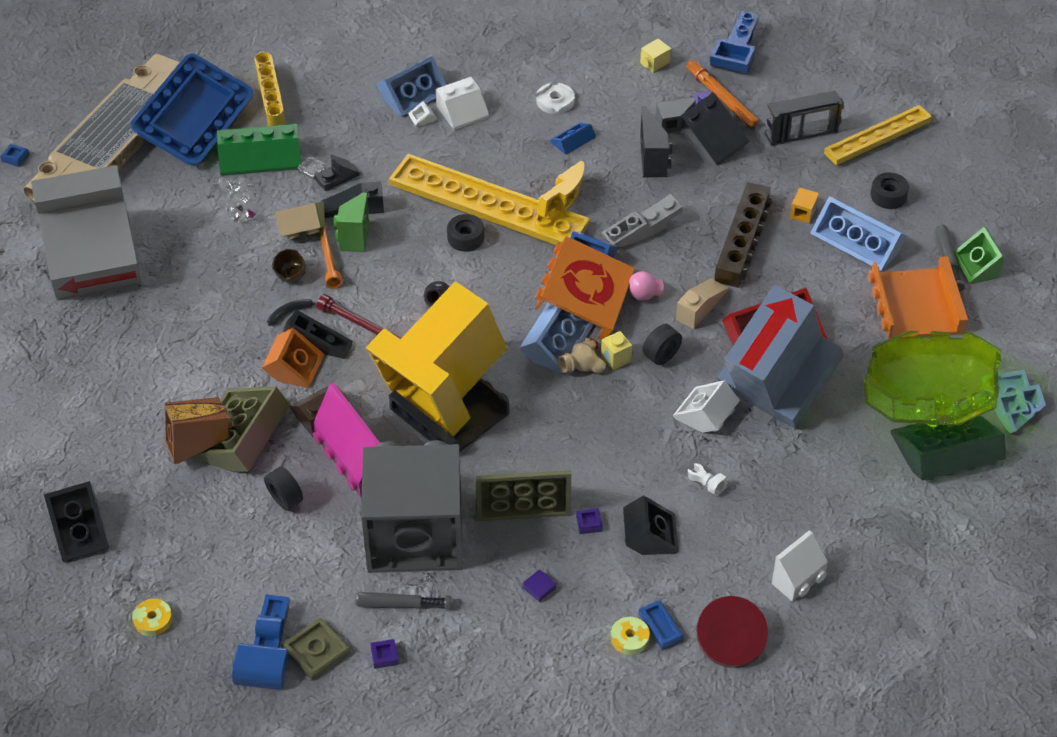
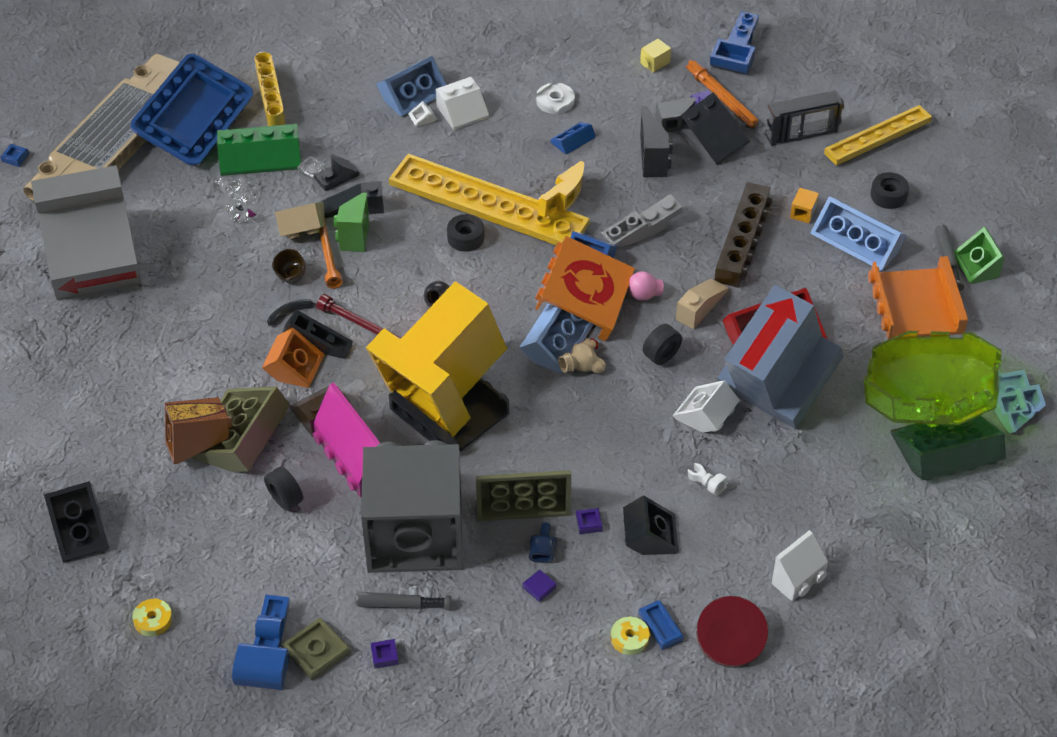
light yellow brick [601,331,632,371] -> none
none -> dark blue piece [529,522,557,563]

